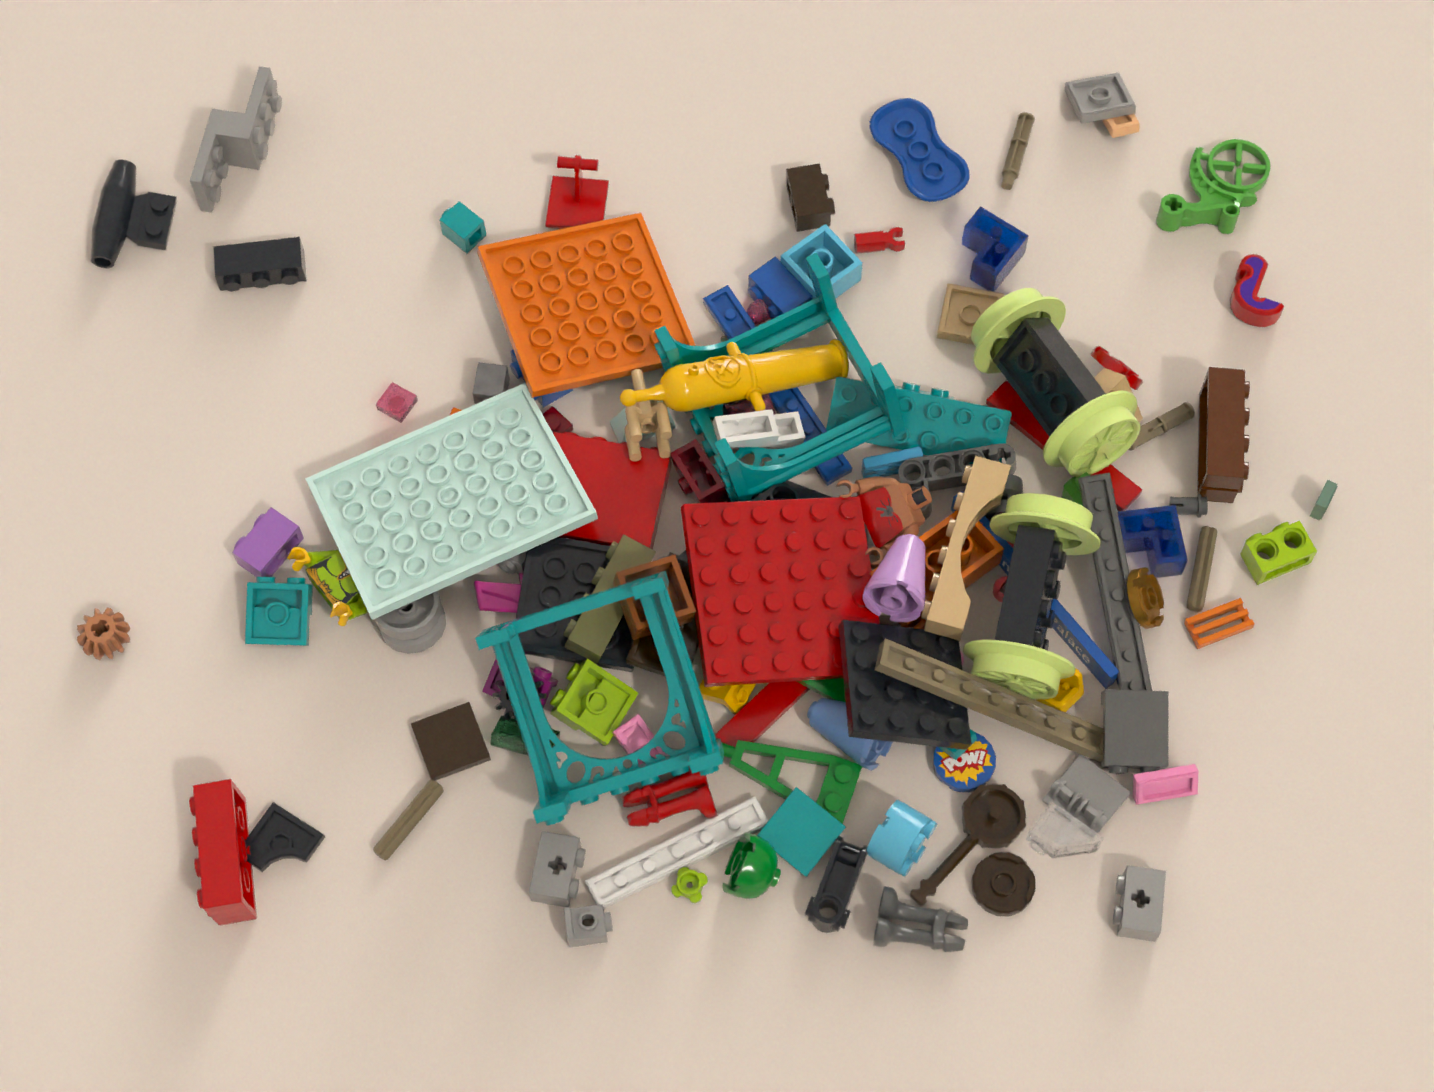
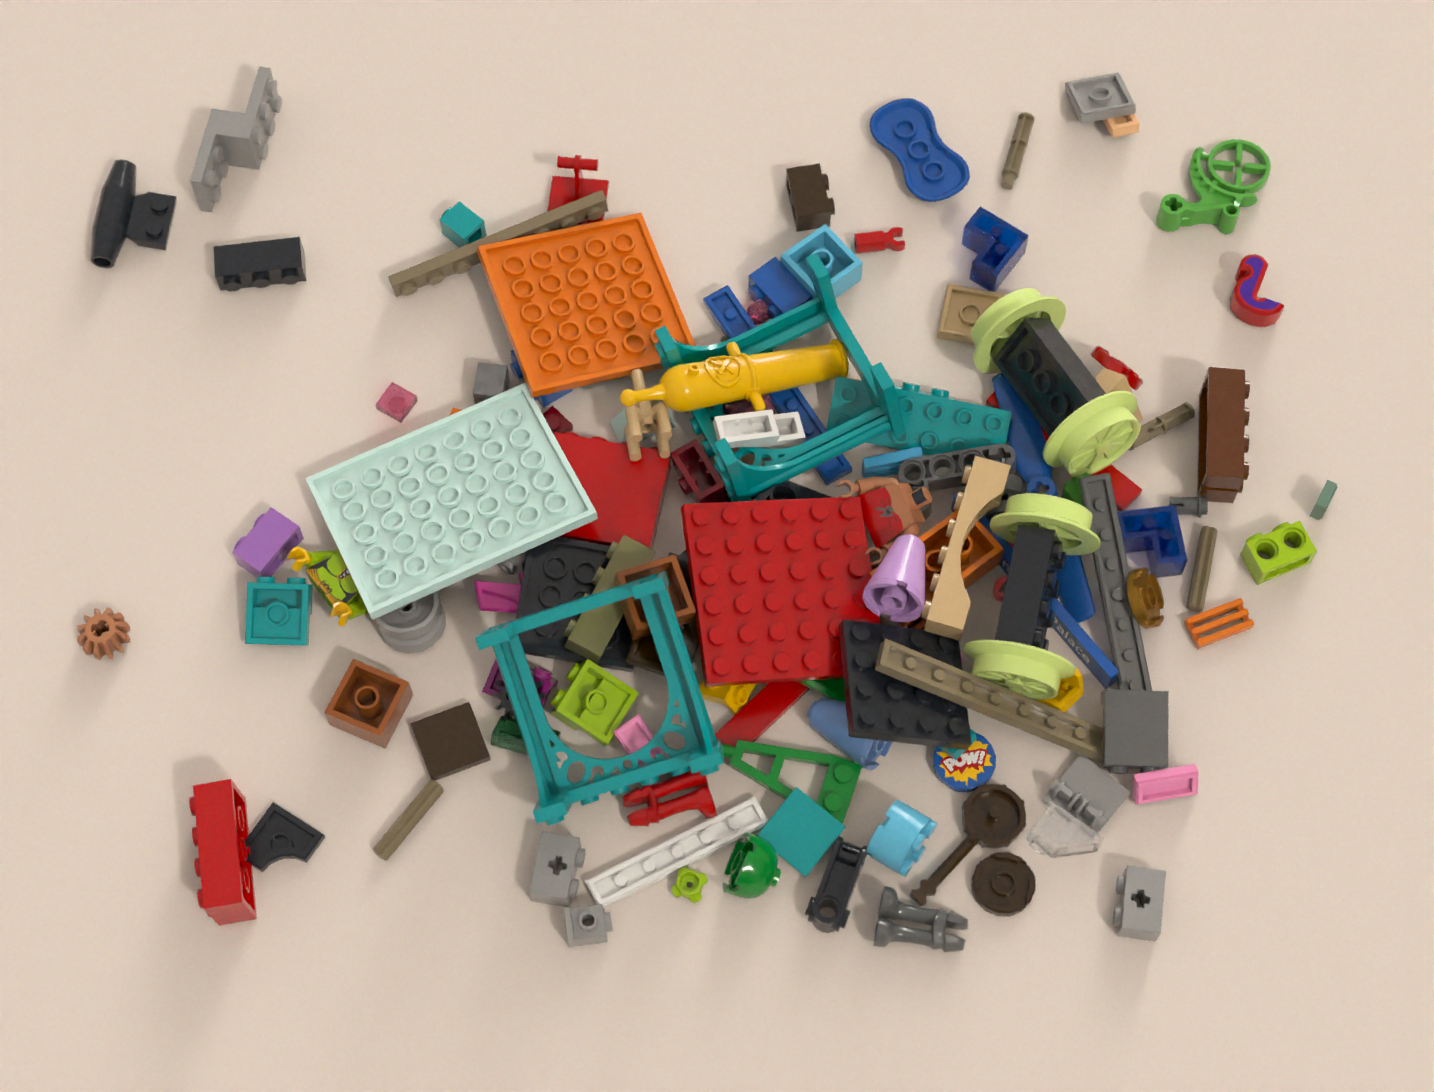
none -> dark orange brick [324,659,413,749]
none -> dark tan plate [388,190,608,297]
none -> blue piece [992,373,1096,623]

